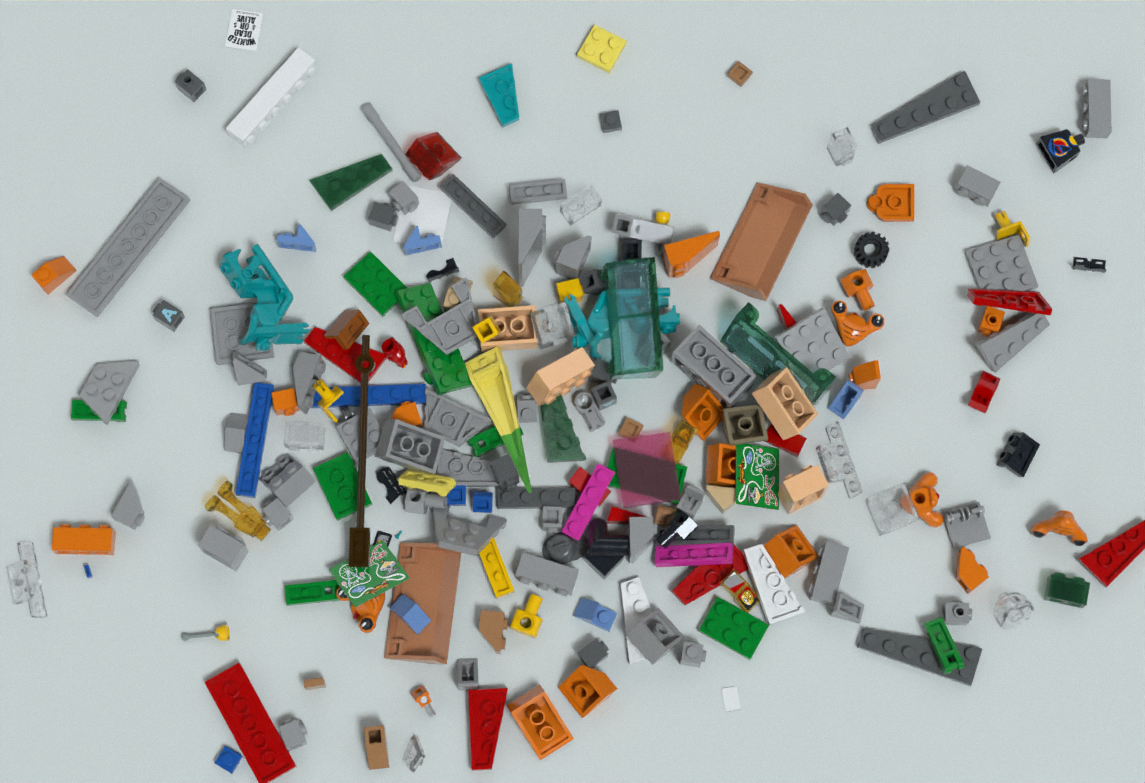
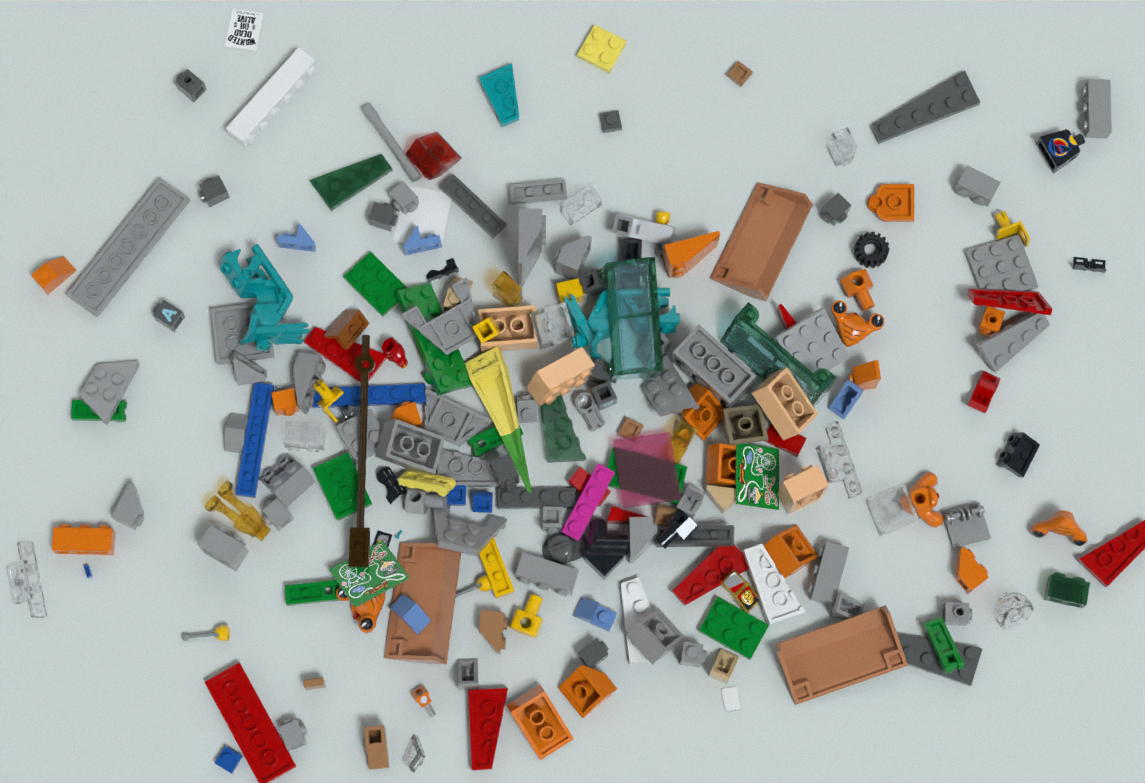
dark pink plate [654,543,734,567] -> none
none -> dark grey brick [198,176,230,207]
none -> yellow hinge [455,574,492,598]
none -> light grey wing [642,354,700,417]
none -> tan slope [709,648,739,684]
none -> nougat slope [774,605,908,705]

